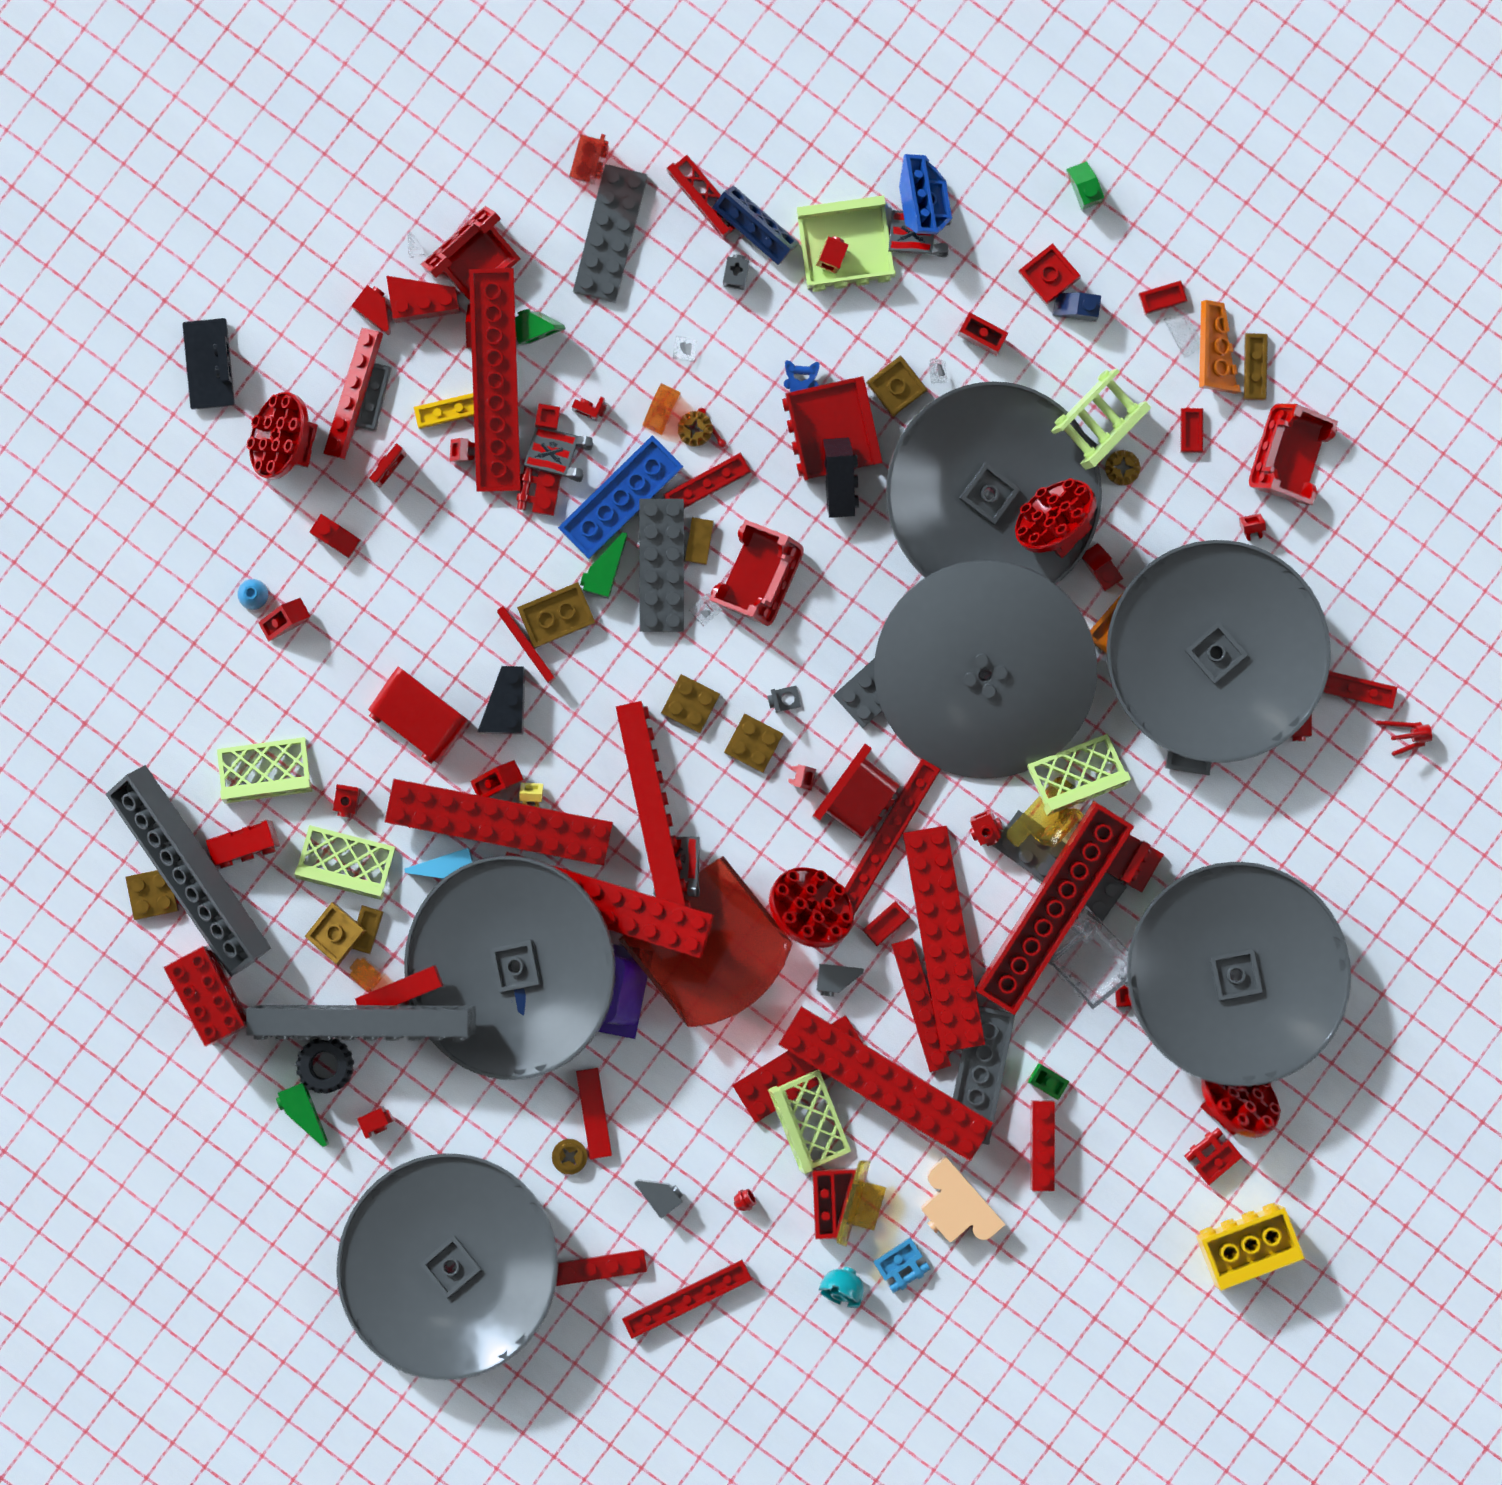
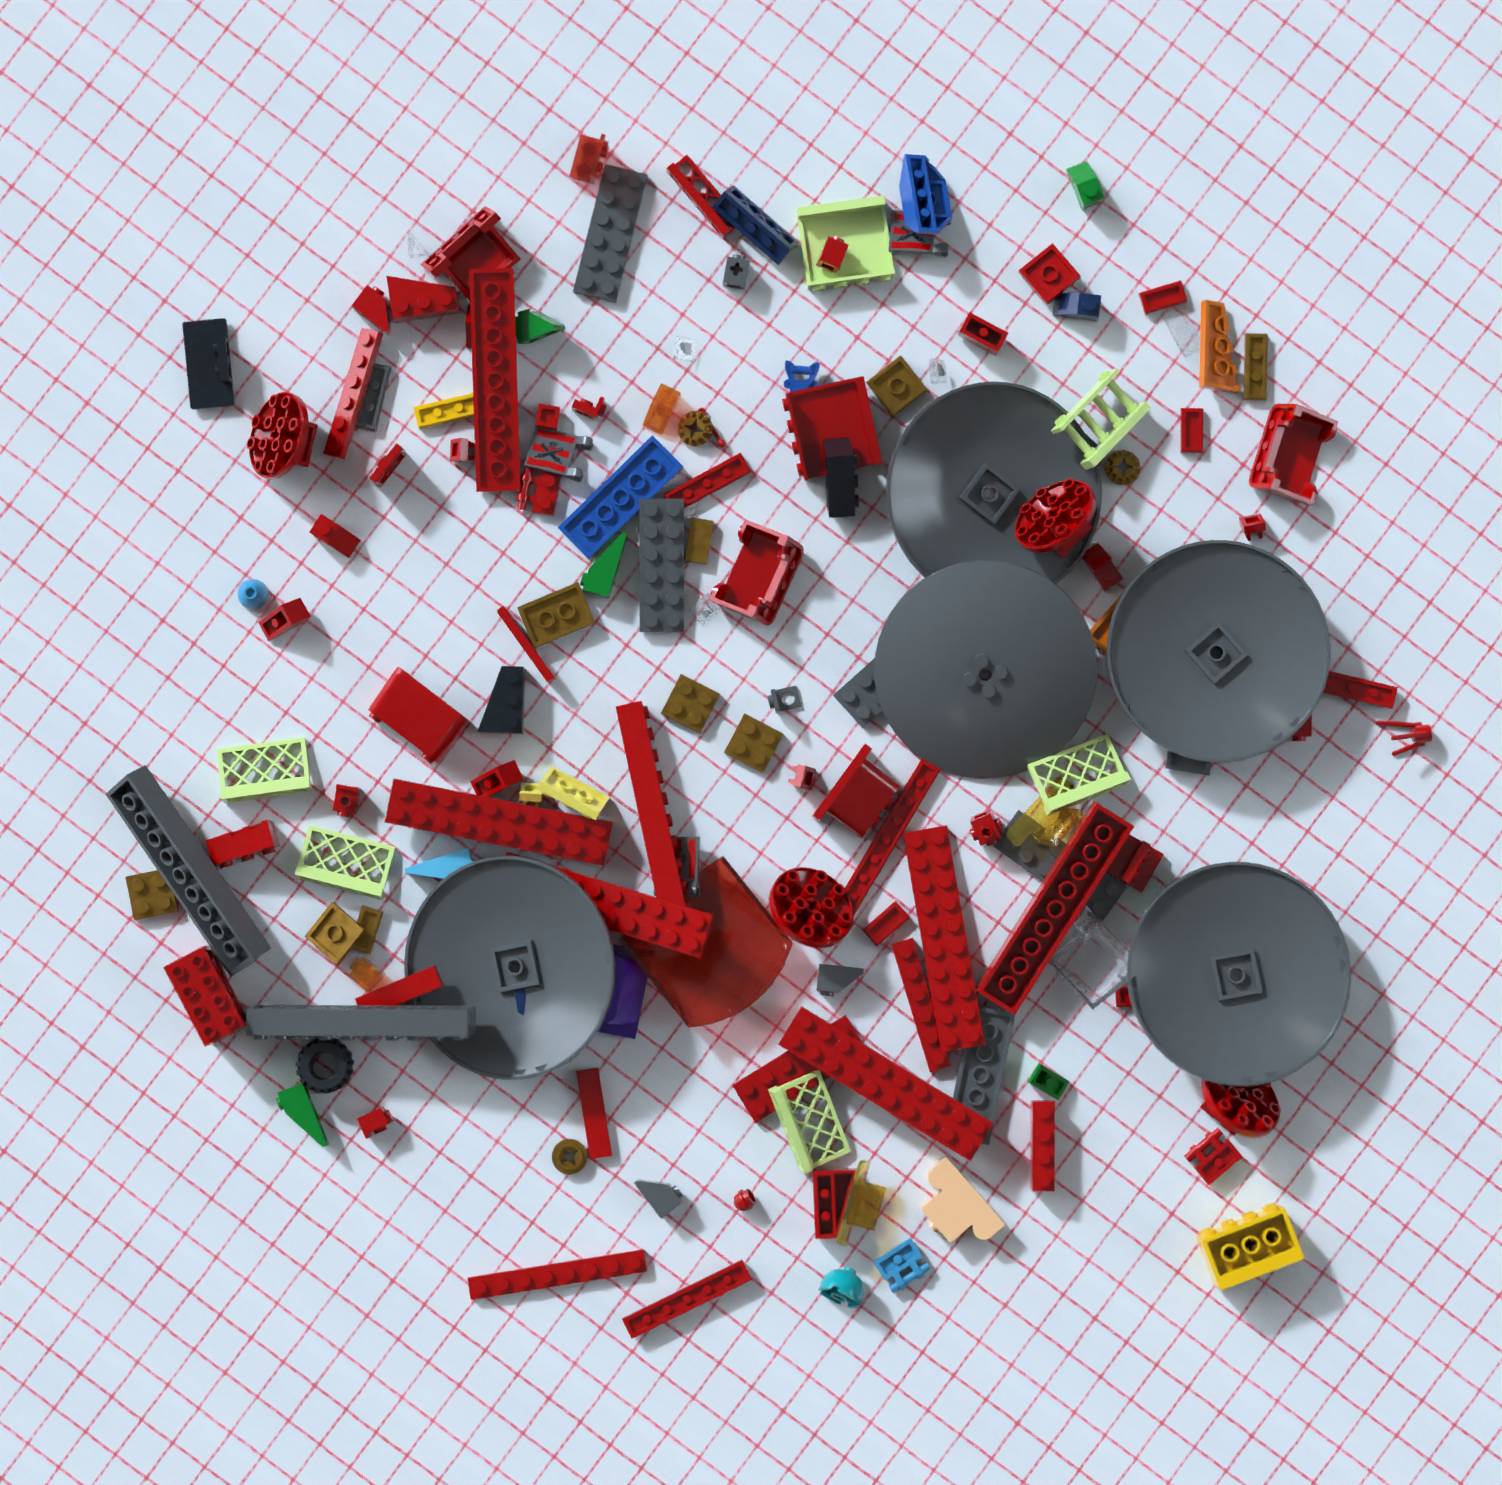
dark grey dish [336,1153,558,1380] -> none
none -> light yellow plate [537,766,610,820]

